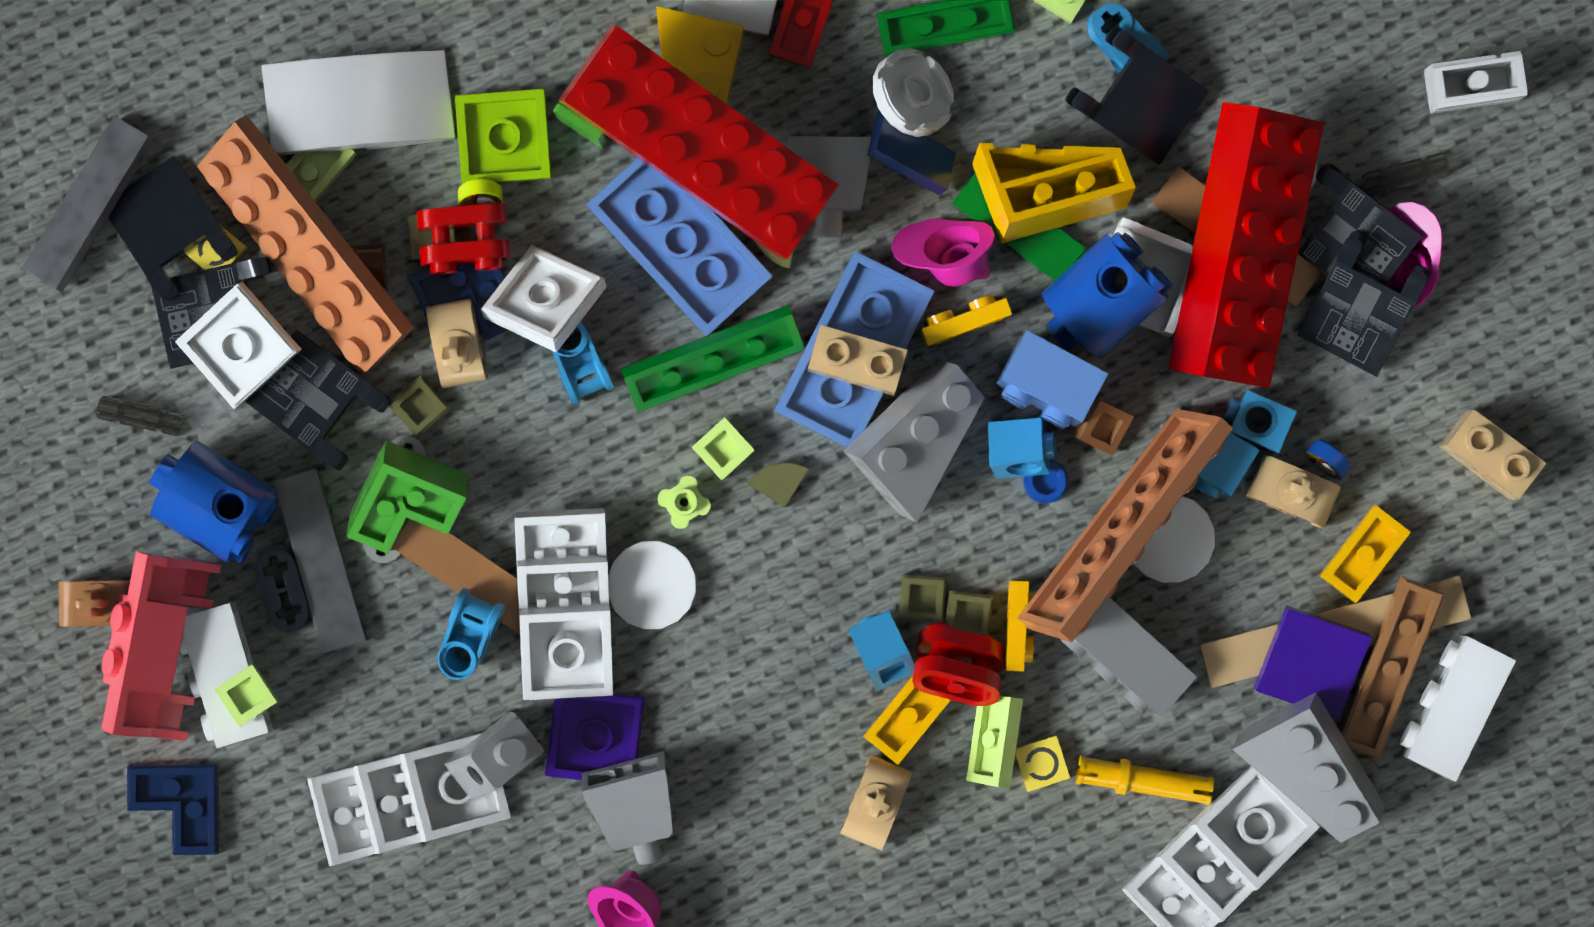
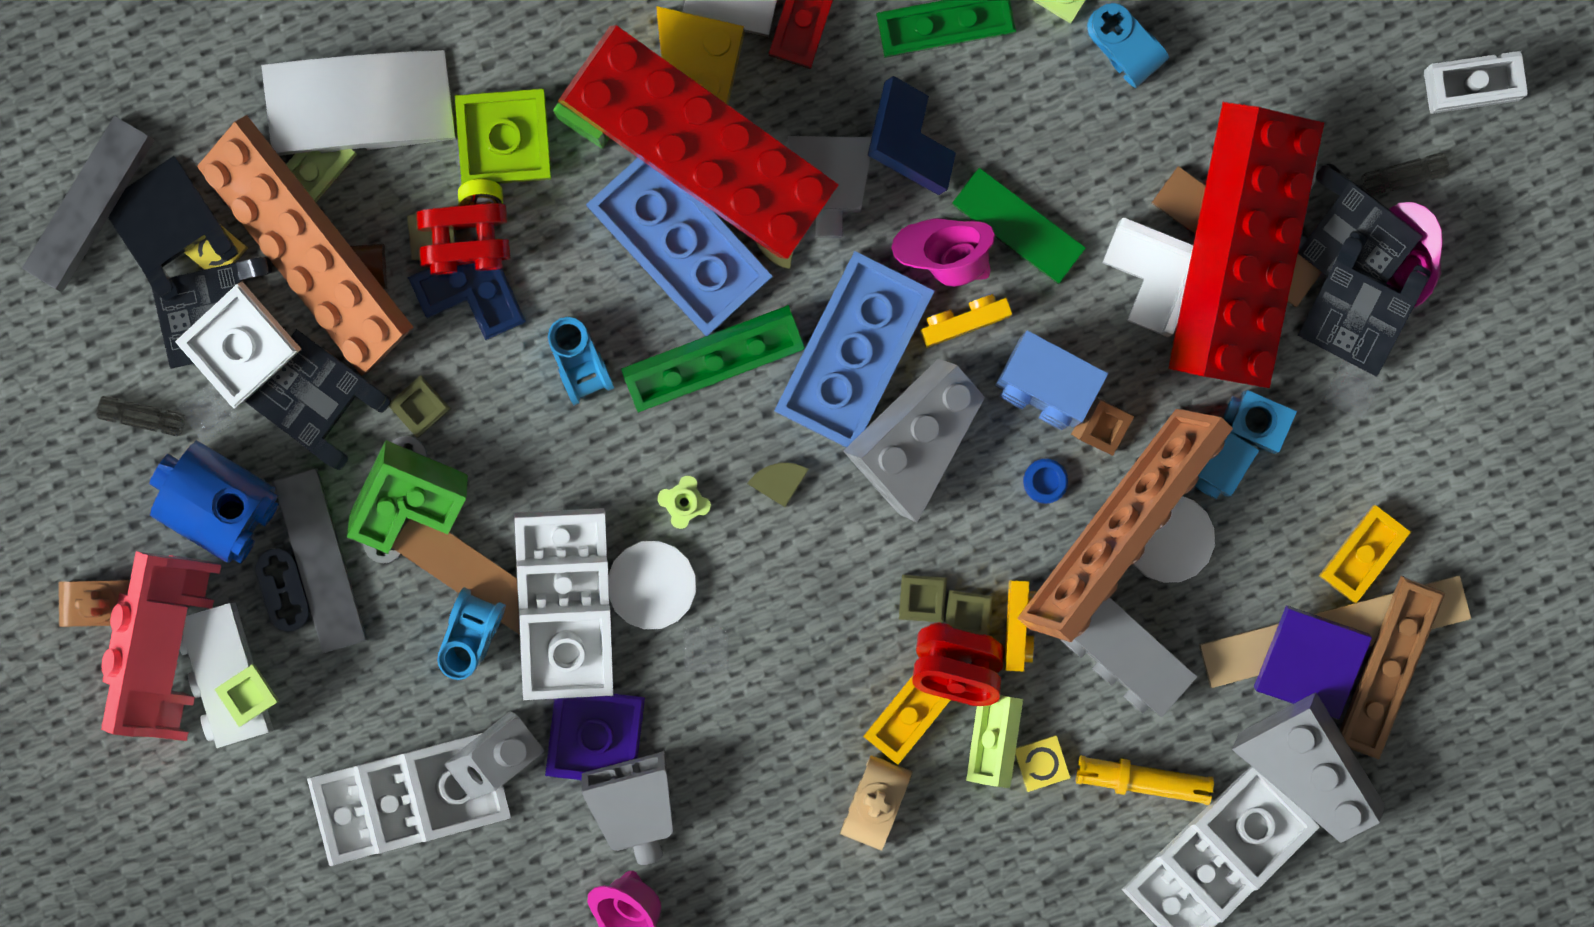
dark blue tile [127,764,219,855] -> none
tan beam [426,298,487,388] -> none
white tile [481,244,607,353] -> none
yellowish green plate [692,417,755,480] -> none
tan brick [808,325,907,396] -> none
dark azure brick [848,610,914,692] -> none
white tile [873,48,954,137] -> none
yellow wedge [972,143,1136,243] -> none
dark azure brick [988,418,1057,479] -> none
blue cylinder [1041,232,1173,359] -> none
black flag [1065,27,1209,165] -> none
tan beam [1246,454,1341,529] -> none
blue tile [1306,439,1351,480] -> none
white brick [1400,636,1516,782] -> none
tan brick [1439,409,1546,500] -> none

